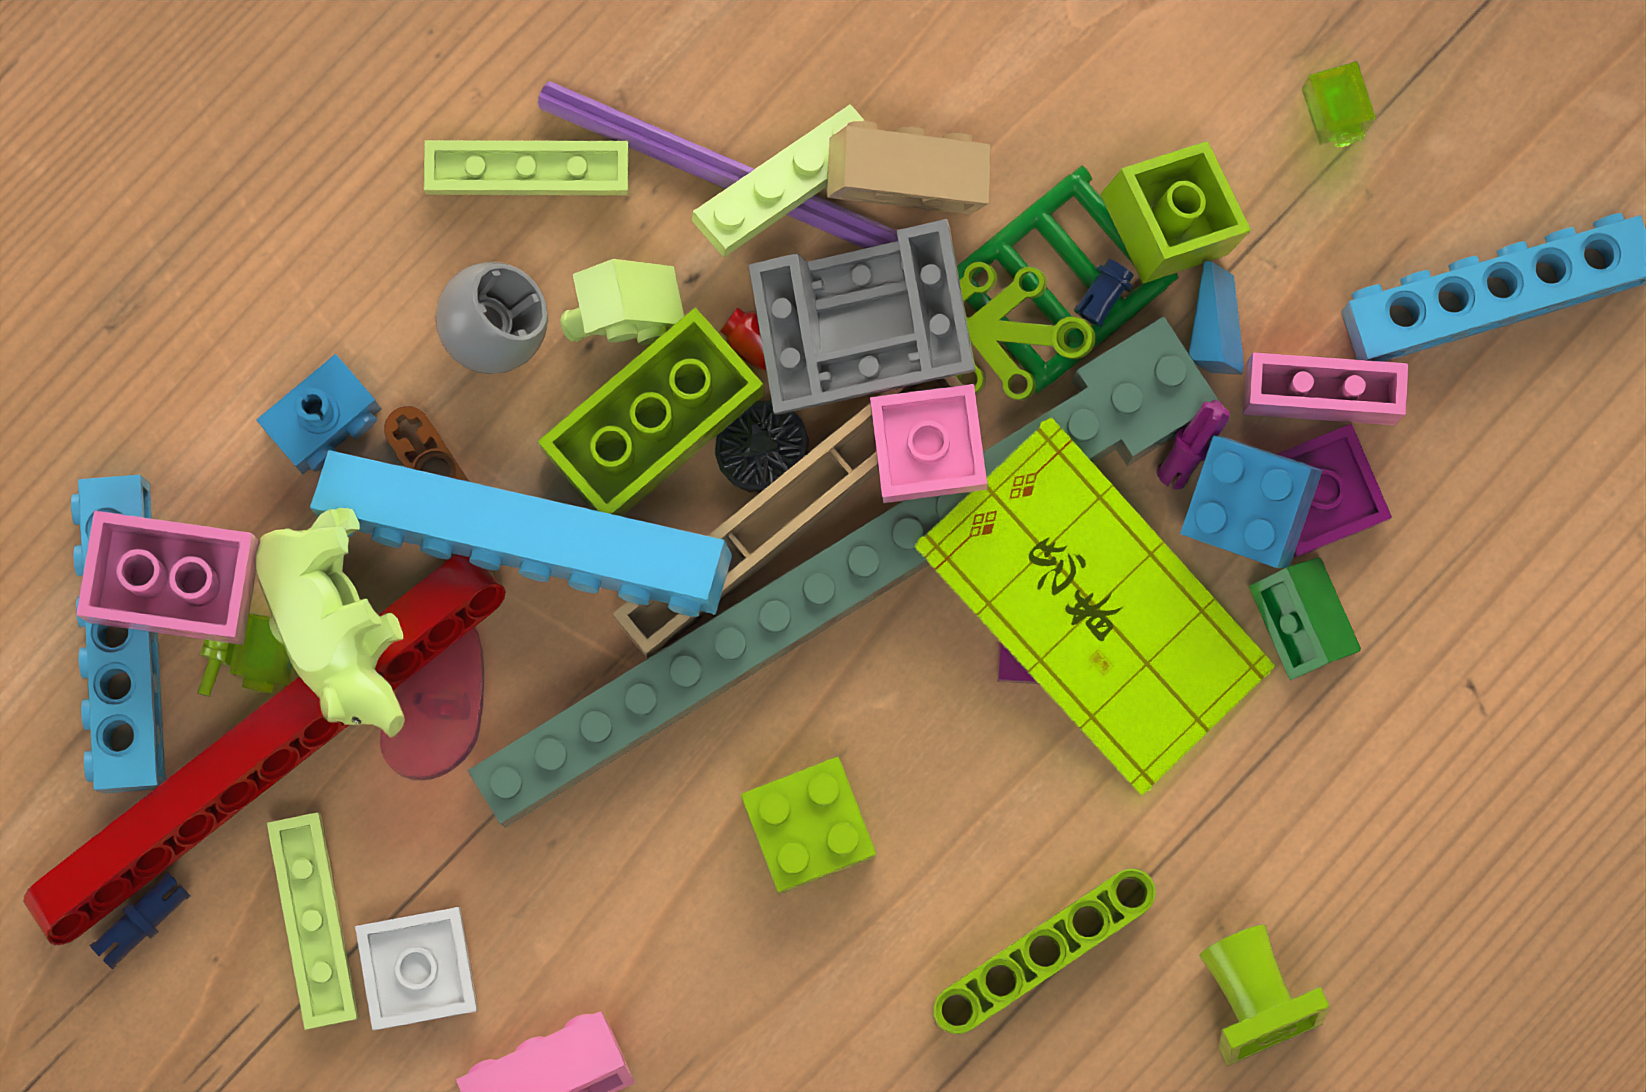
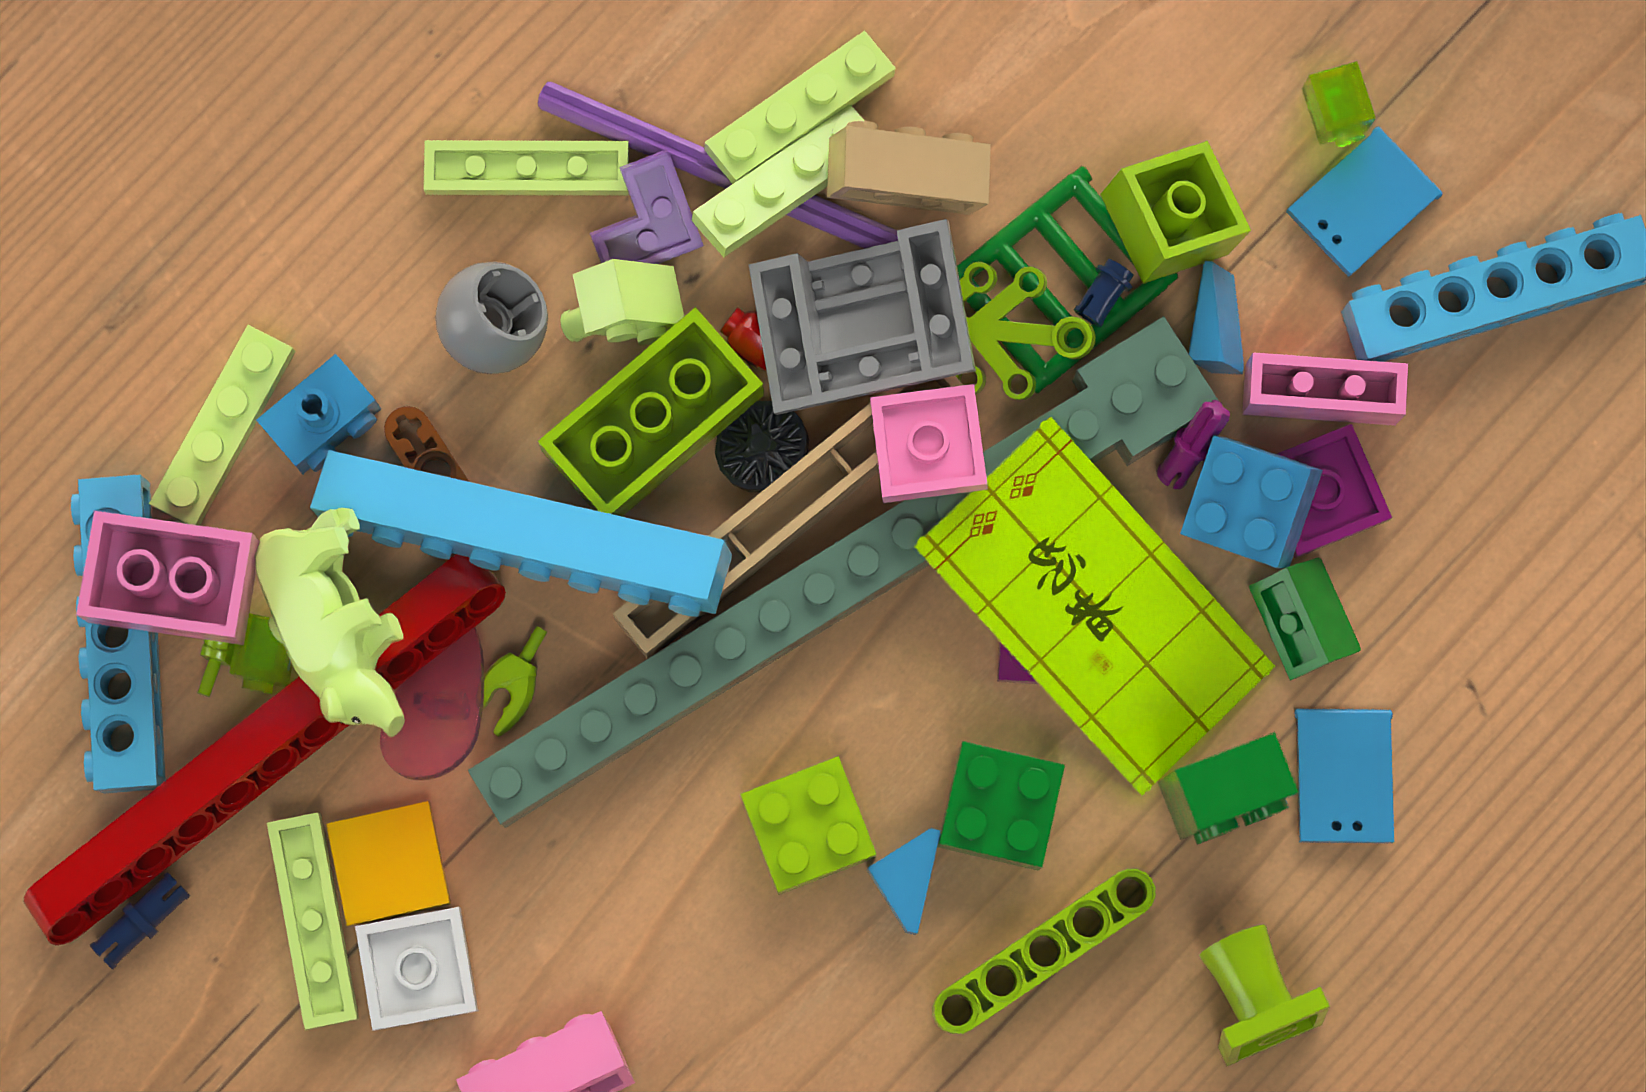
none -> yellowish green plate [149,325,296,526]
none -> yellow tile [326,801,451,927]
none -> lime hand [477,626,547,737]
none -> medium lavender tile [590,149,704,264]
none -> yellowish green plate [704,31,896,184]
none -> dark azure slope [867,828,941,935]
none -> green brick [937,741,1065,871]
none -> green brick [1158,732,1299,845]
none -> dark azure container [1286,127,1443,277]
none -> dark azure container [1294,709,1394,844]

